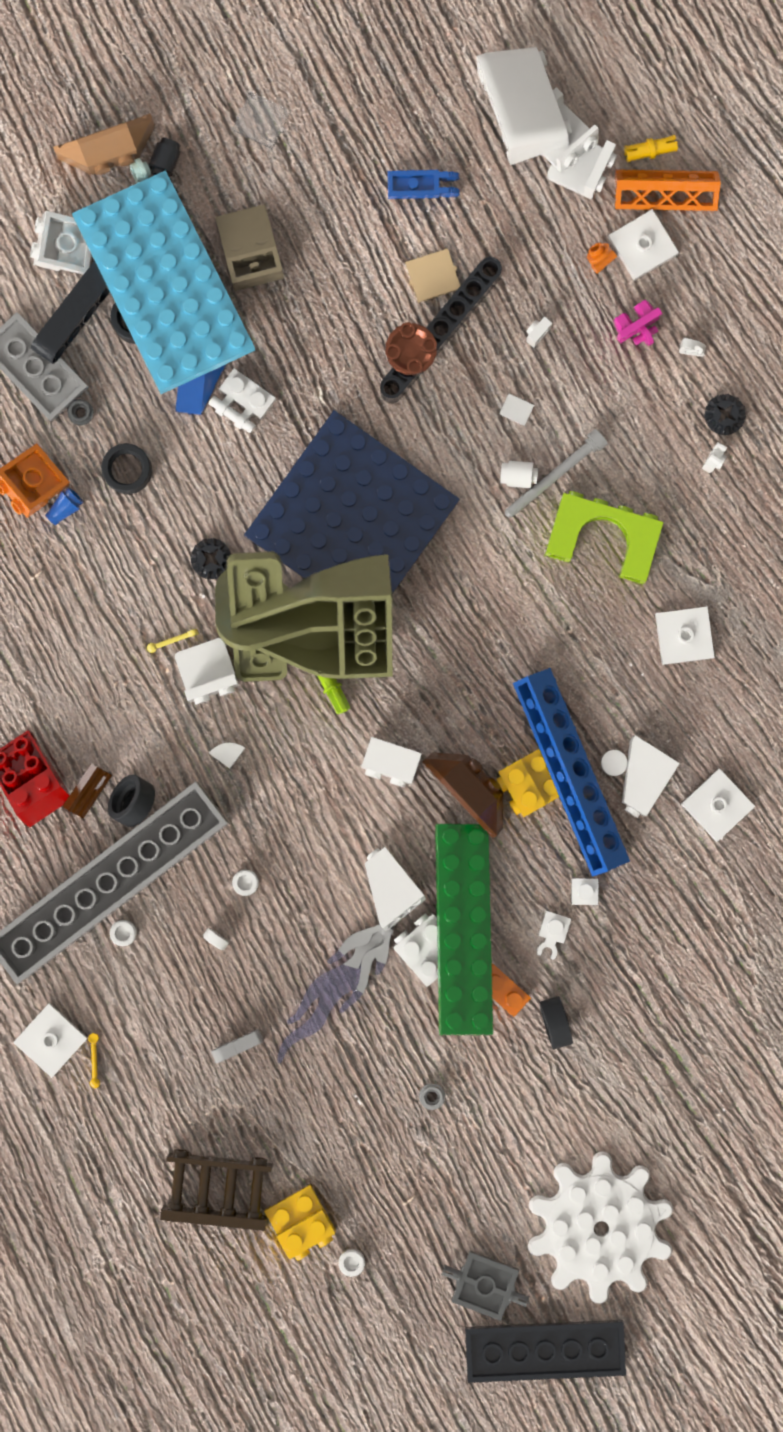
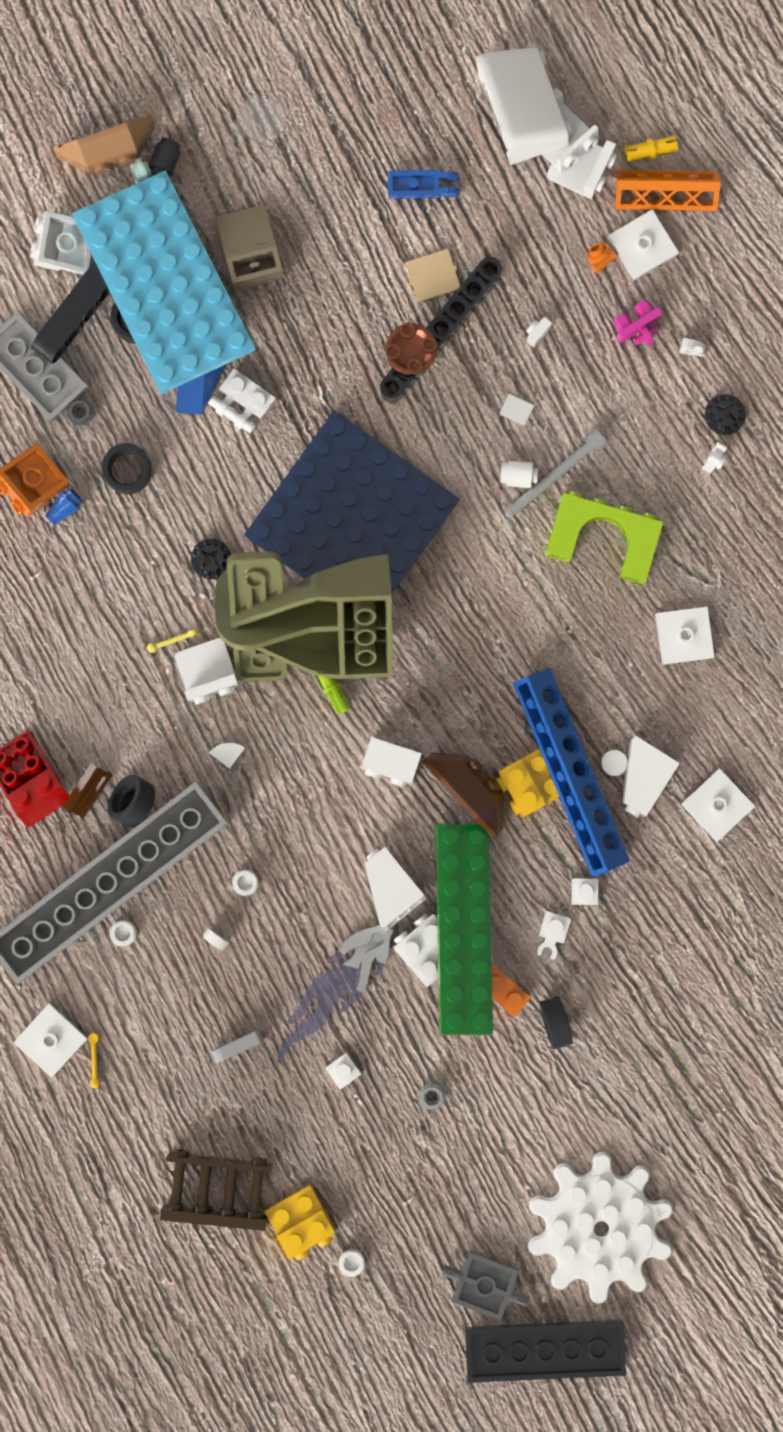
none -> white plate [325,1052,362,1089]

